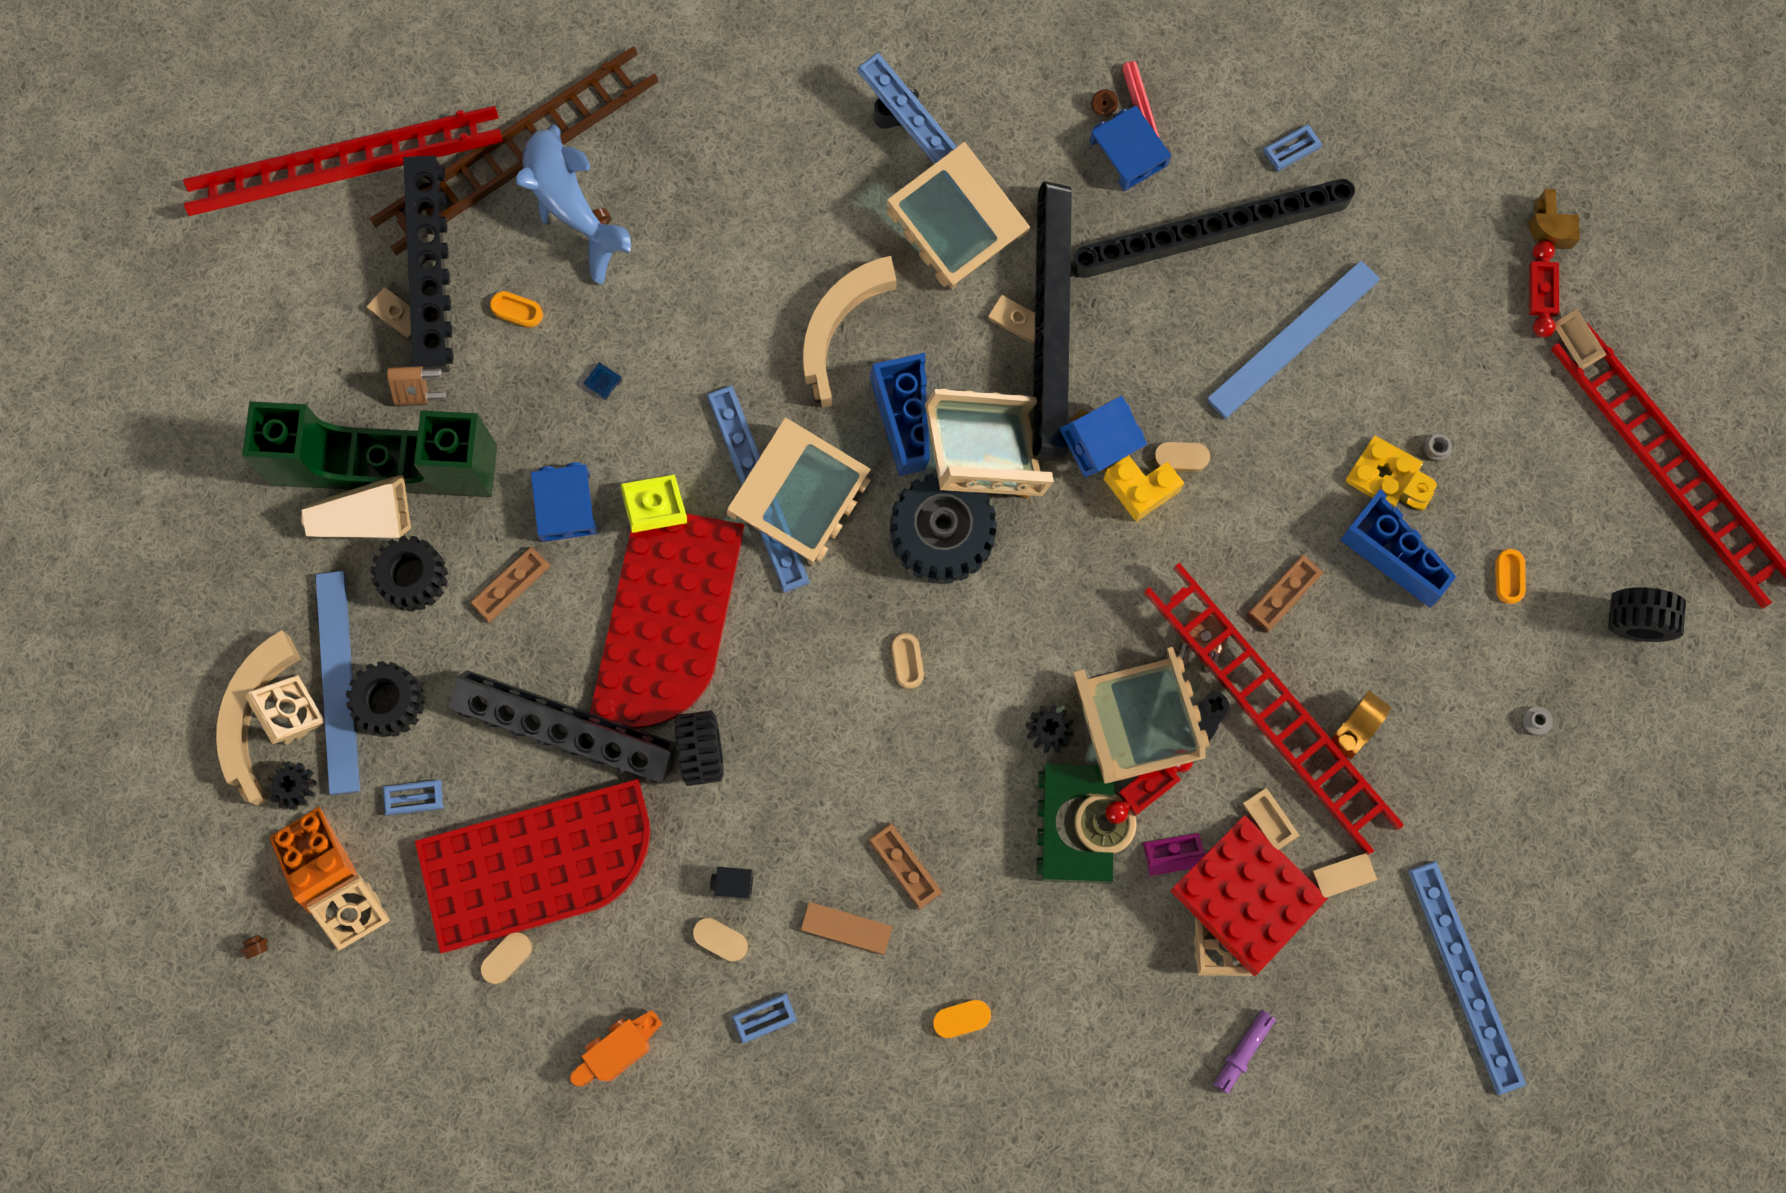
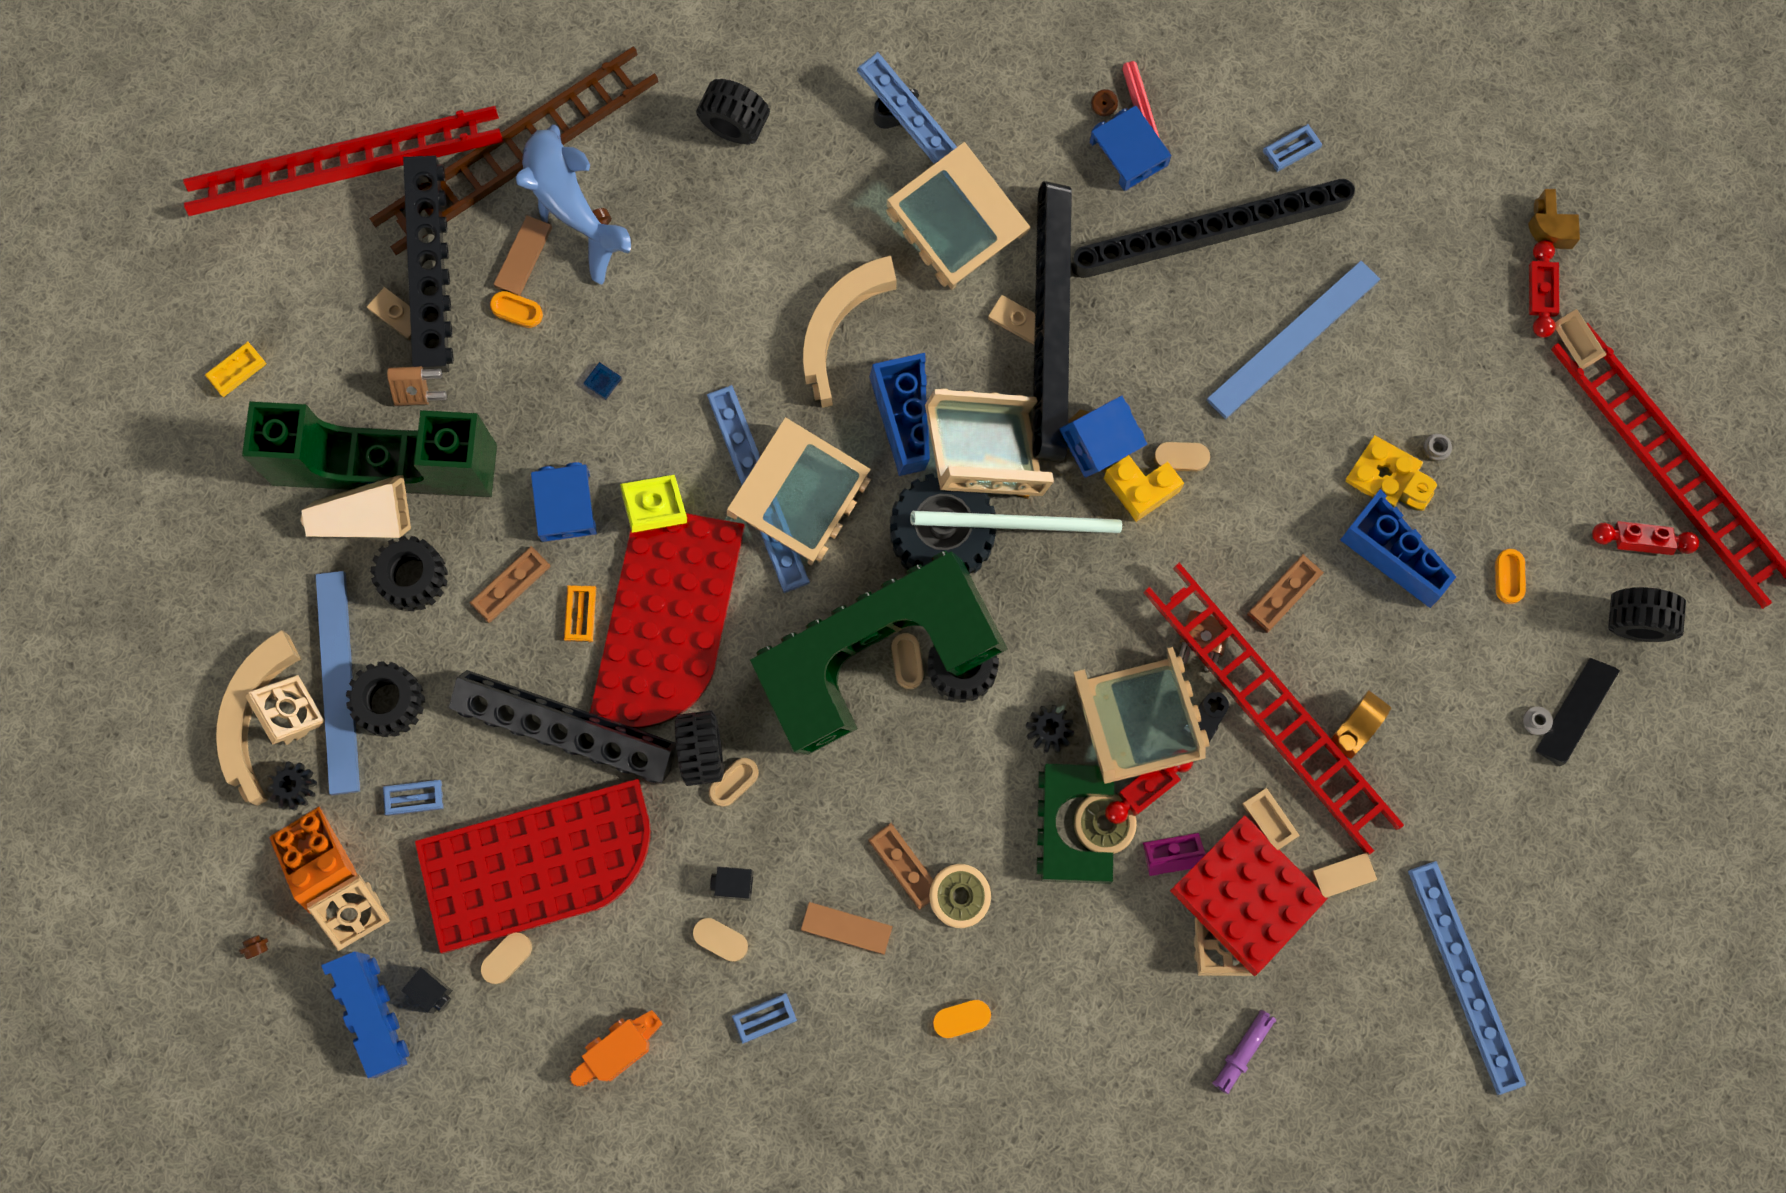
none -> yellow plate [205,342,267,398]
none -> blue wedge [321,951,409,1078]
none -> black brick [401,967,453,1014]
none -> medium nougat tile [494,216,552,296]
none -> light orange tile [564,585,596,642]
none -> black tyre [696,79,770,145]
none -> tan tile [709,758,759,807]
none -> dark green arch [750,551,1008,755]
none -> light aqua piece [910,511,1122,533]
none -> black tyre [927,645,999,703]
none -> wheel [929,864,991,928]
none -> black slope [1535,658,1620,766]
none -> red plate [1592,521,1699,555]

